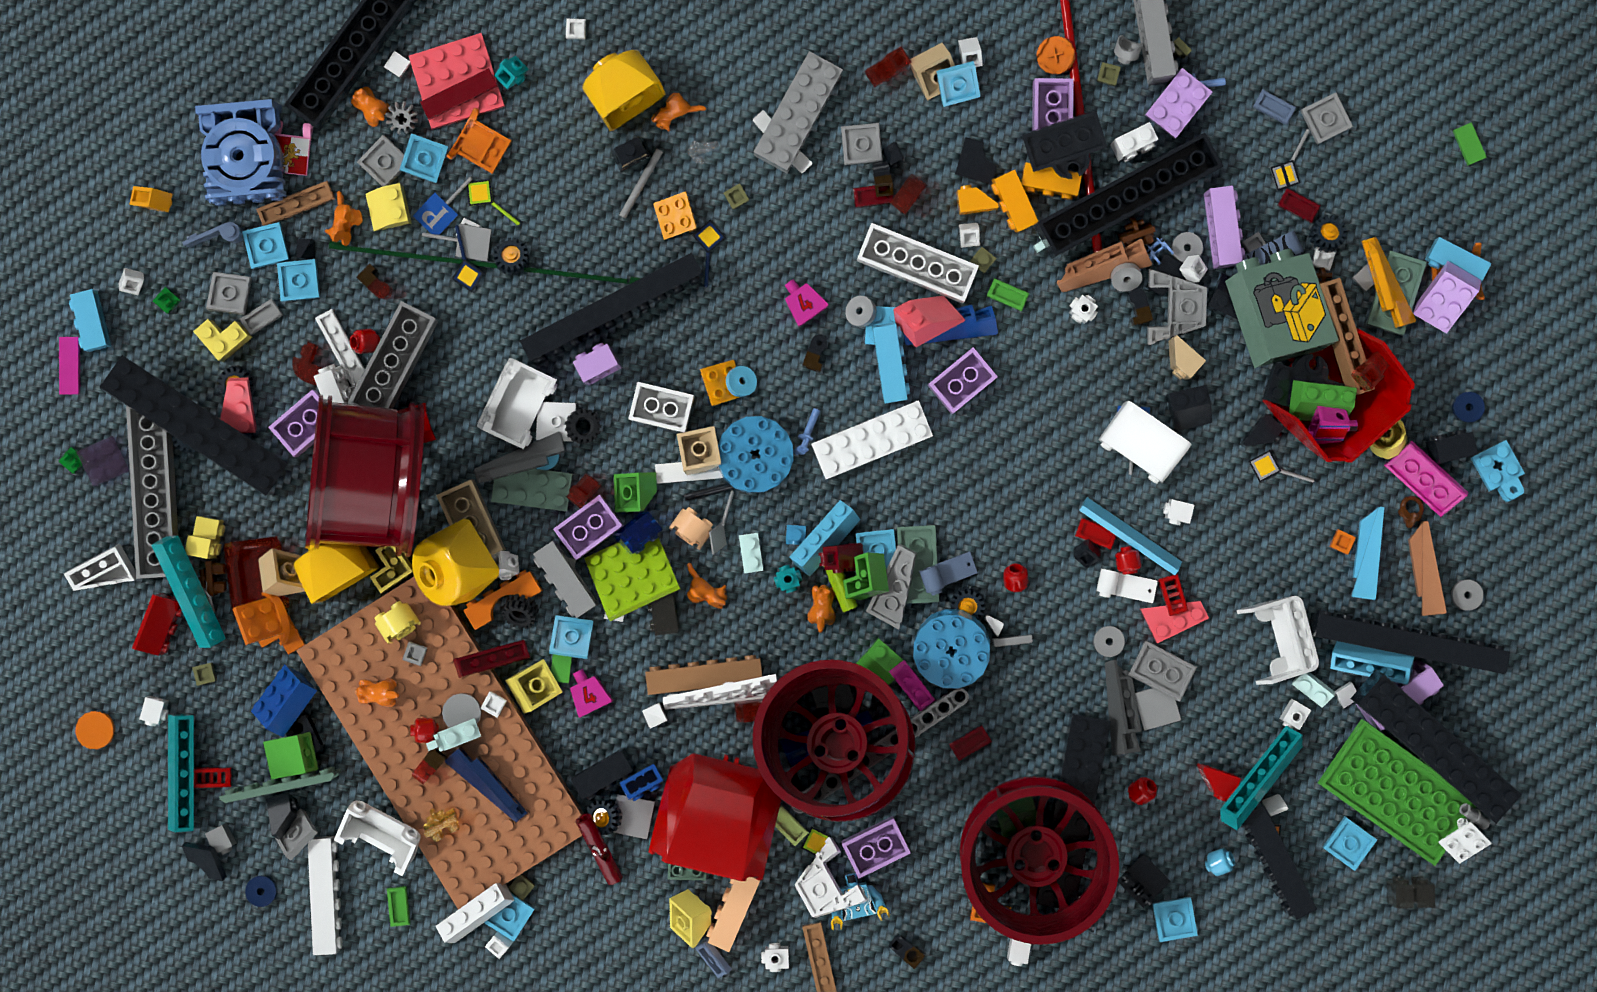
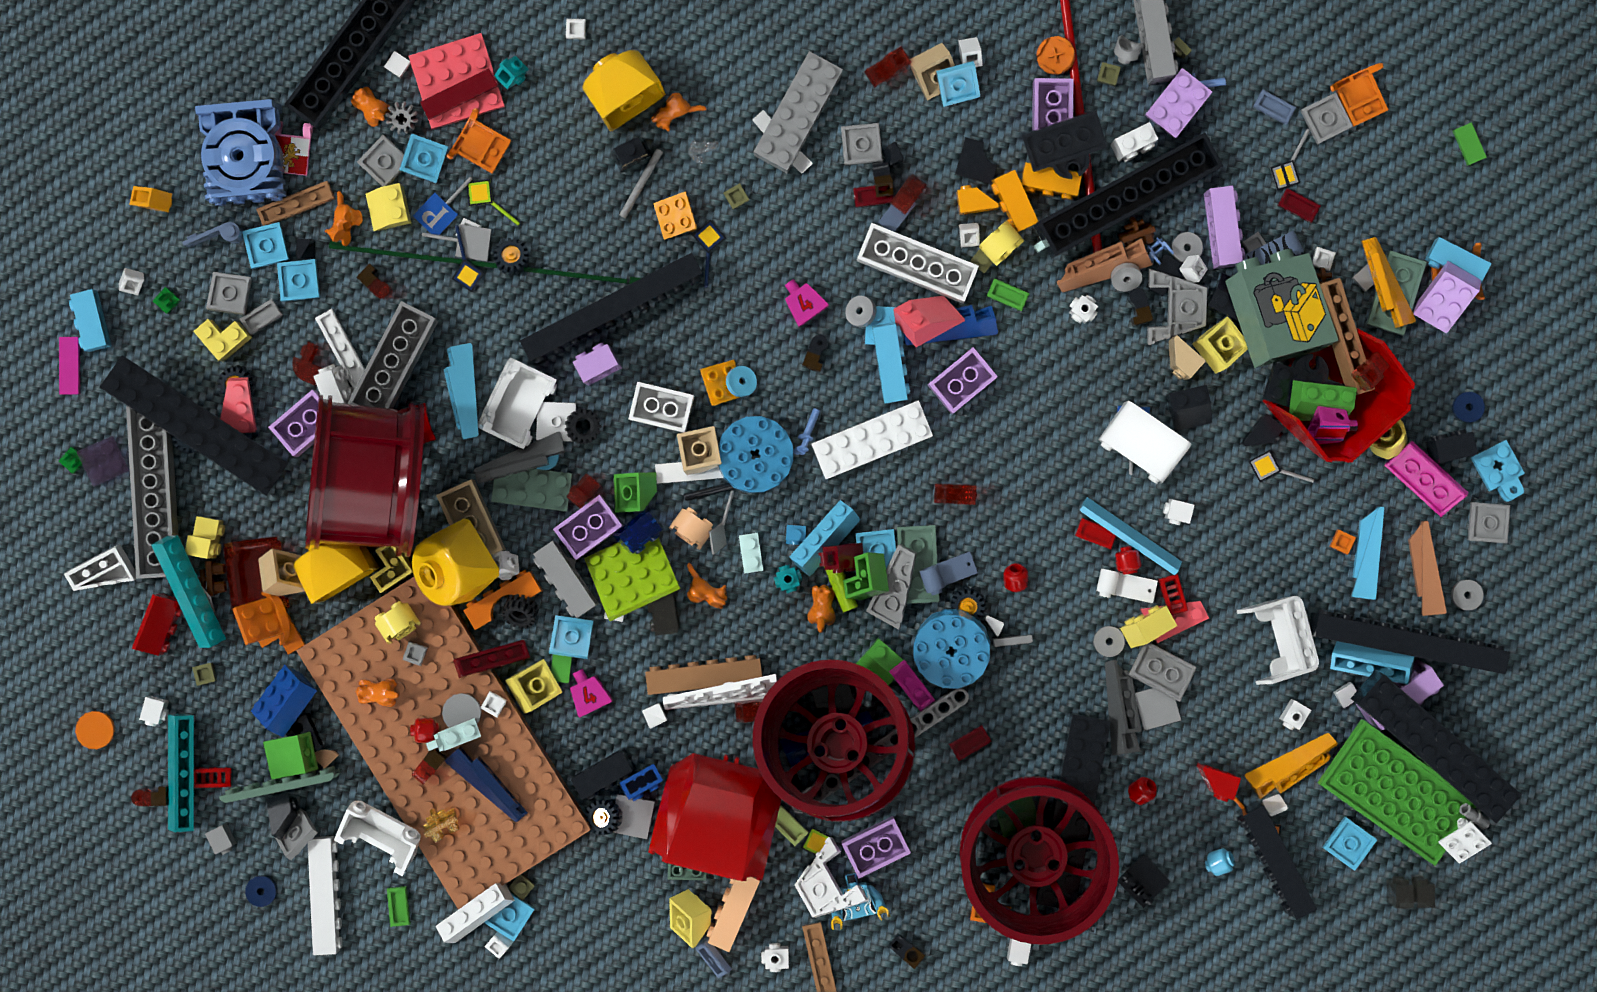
black tile [182,842,227,881] -> none
red head [350,328,380,354] -> none
dark red piece [575,813,623,885] -> none
black slope [1074,539,1101,568] -> none
medium azure plate [1152,897,1198,942] -> none
teal brick [1220,726,1303,830] -> none
light aqua plate [1292,672,1335,708] -> none
black wheel [1309,215,1347,253] -> none
reddish brown piece [1398,496,1424,528] -> none
none -> leg [131,785,168,806]
none -> light nougat tile [315,749,339,768]
none -> medium azure wedge [443,343,479,440]
none -> sand blue tile [878,192,916,232]
none -> clear red brick [934,484,977,505]
none -> light yellow brick [979,220,1025,266]
none -> light yellow brick [1120,605,1177,648]
none -> light yellow slope [1192,316,1248,374]
none -> light orange wedge [1245,733,1338,799]
none -> orange piece [1330,63,1388,127]
none -> light grey tile [1467,502,1510,543]

